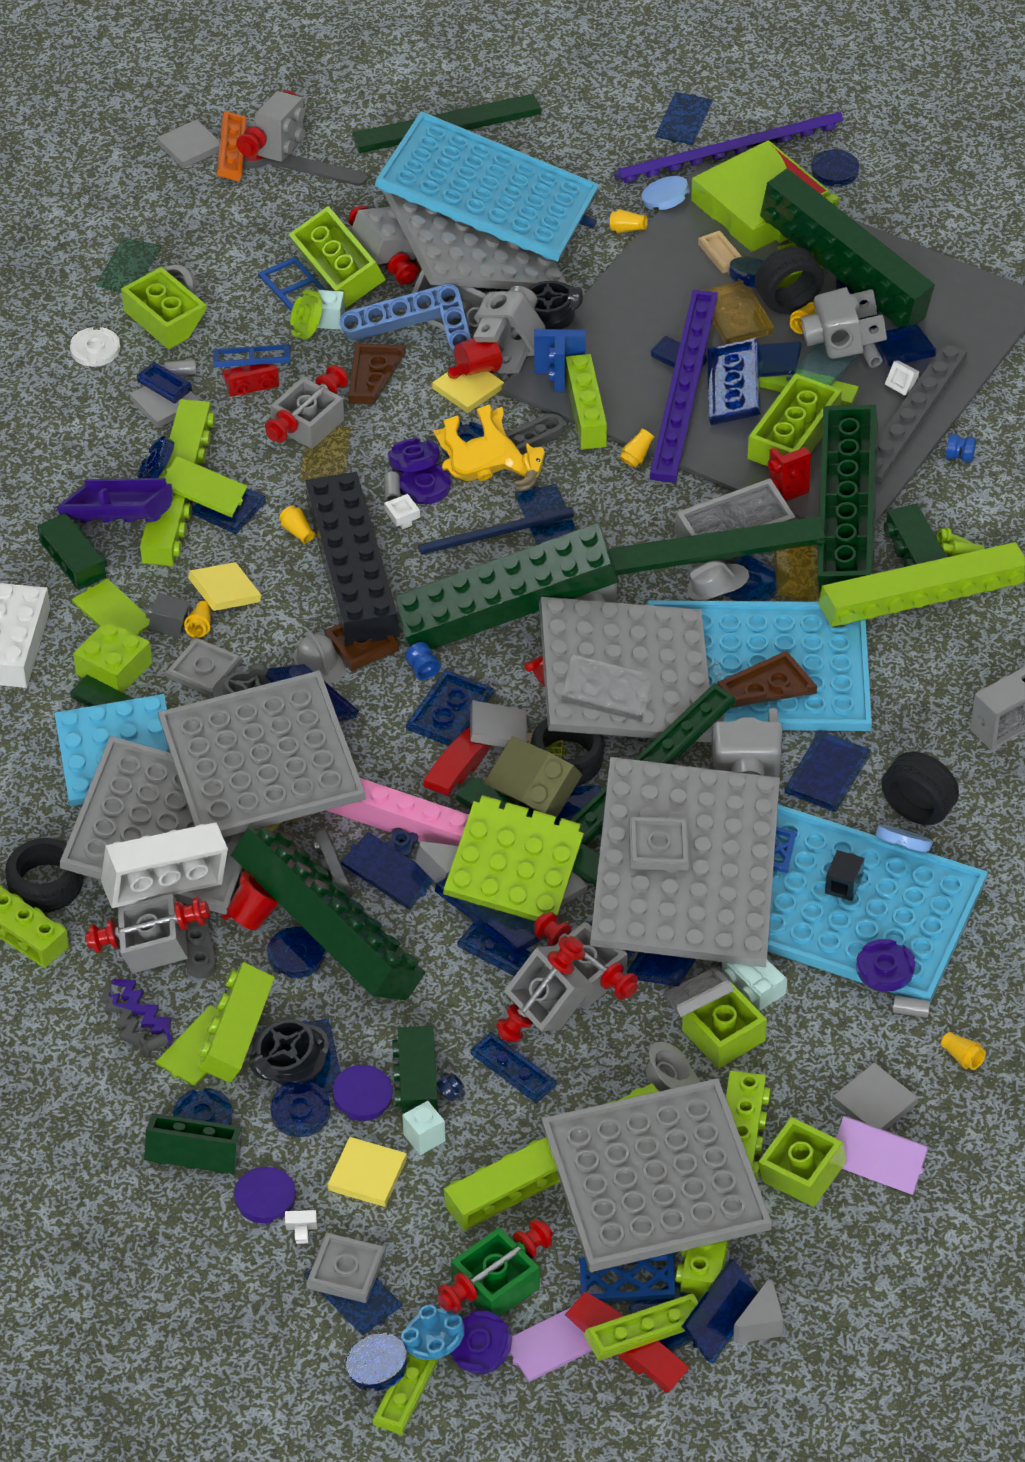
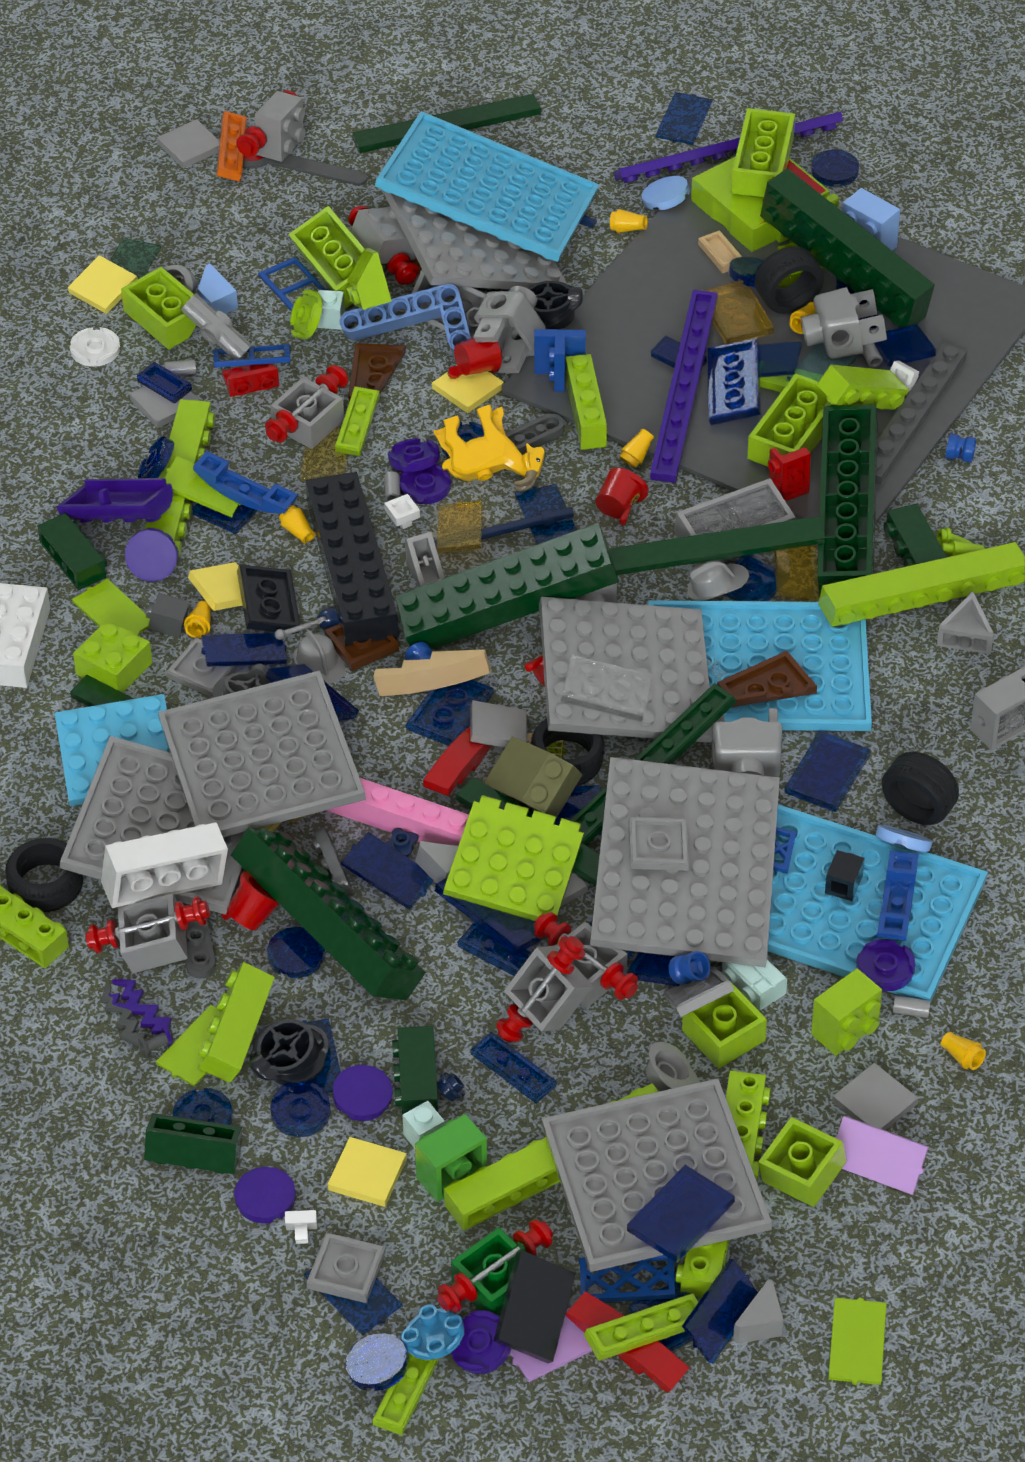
none -> light yellow tile [68,255,138,314]
none -> dark purple tile [125,528,179,582]
none -> light grey piece [181,293,252,360]
none -> blue slope [193,451,298,514]
none -> light blue slope [198,264,238,314]
none -> clear blue piece [201,633,287,667]
none -> black tile [237,564,300,634]
none -> hinge [275,607,339,640]
none -> lime tile [335,386,380,456]
none -> lime slope [346,248,392,310]
none -> tan slope [373,649,491,696]
none -> light grey slope [405,531,445,587]
none -> bright green brick [415,1114,487,1202]
none -> clear yellow piece [437,501,482,553]
none -> black tile [493,1250,576,1363]
none -> red hat [595,468,649,526]
none -> clear blue tile [627,1164,735,1263]
none -> blue wheel [669,951,710,985]
none -> lime brick [731,108,795,197]
none -> lime brick [811,968,882,1056]
none -> lime brick [817,365,909,410]
none -> lime piece [828,1297,887,1385]
none -> light blue brick [842,188,900,251]
none -> blue slope [877,850,919,940]
none -> light grey slope [937,591,994,655]

